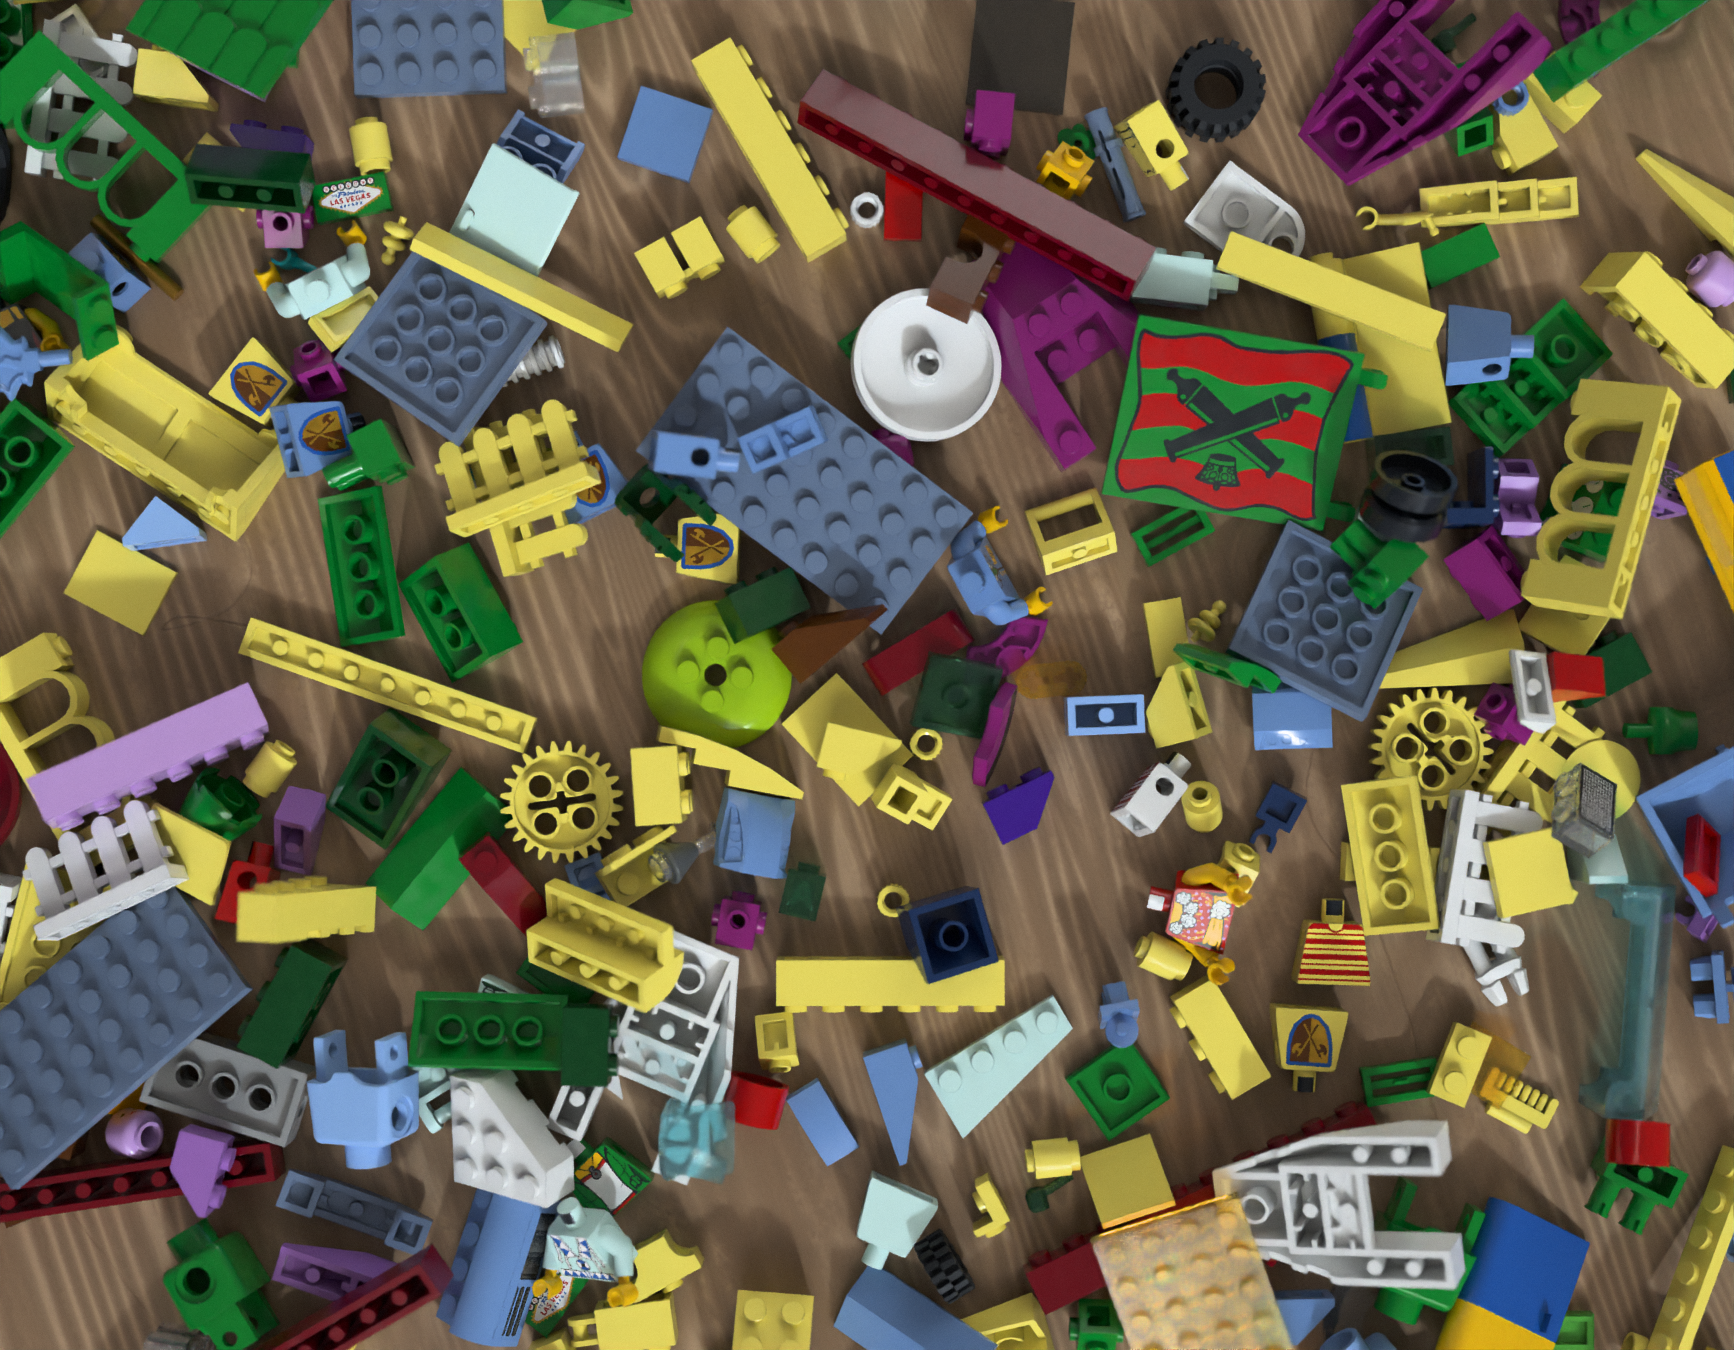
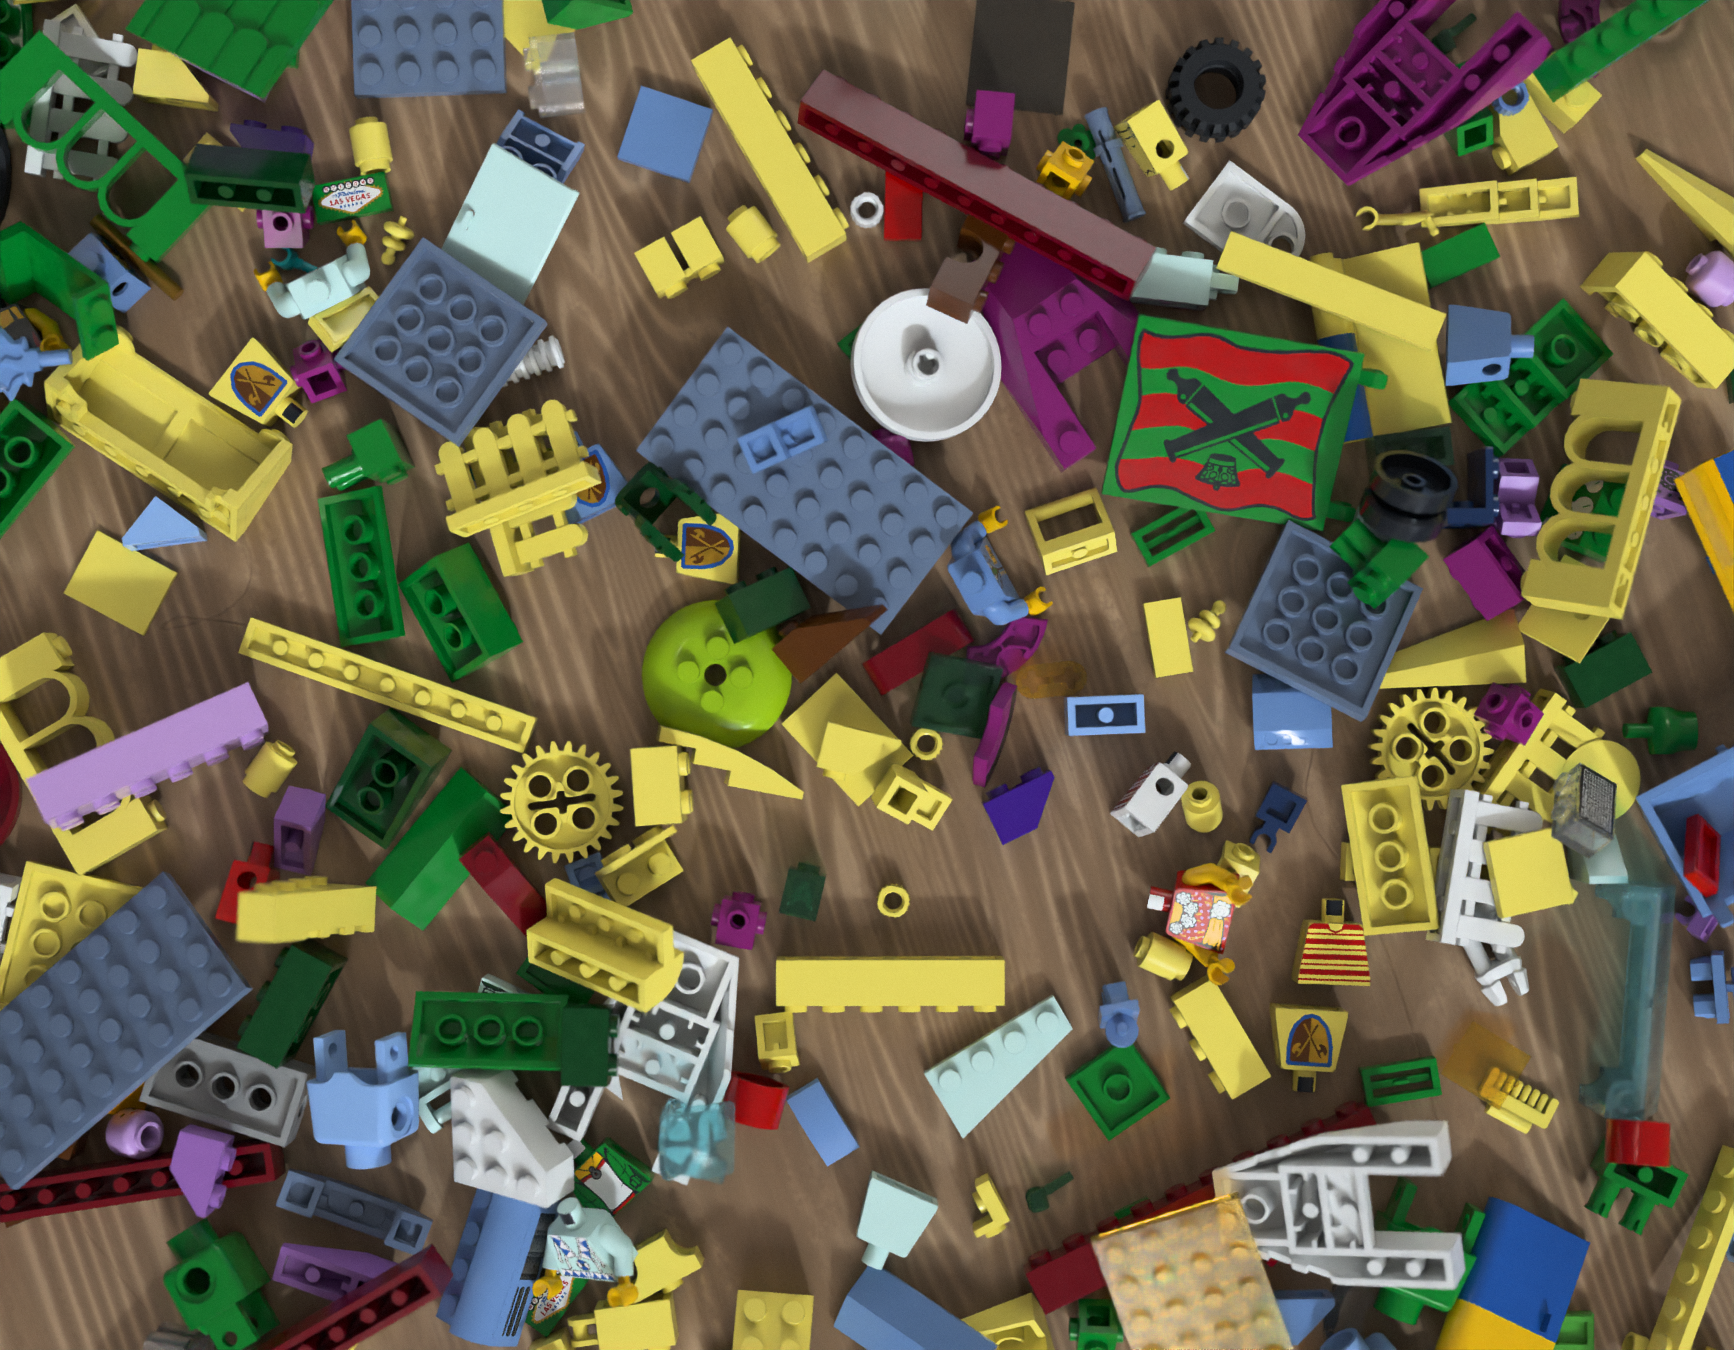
white fence [22,800,189,941] -> none
light yellow piece [151,803,231,906] -> none
green cone [177,768,263,842] -> none
torso [269,401,366,478] -> none
light yellow tile [410,222,633,352] -> none
medium blue torso [647,430,740,479] -> none
piece [648,822,716,884] -> none
medium blue slope [713,787,795,879] -> none
medium blue slope [863,1038,923,1166] -> none
dark blue slope [896,886,999,984] -> none
black tyre [914,1228,975,1304] -> none
light yellow brick [1025,1137,1081,1179] -> none
light yellow tile [1080,1134,1176,1229] -> none
light yellow slope [1146,661,1212,749] -> none
green slope [1173,643,1281,694] -> none
light yellow plate [1426,1022,1492,1108] -> none
white slope [1509,649,1556,733] -> none
red slope [1546,652,1606,703] -> none

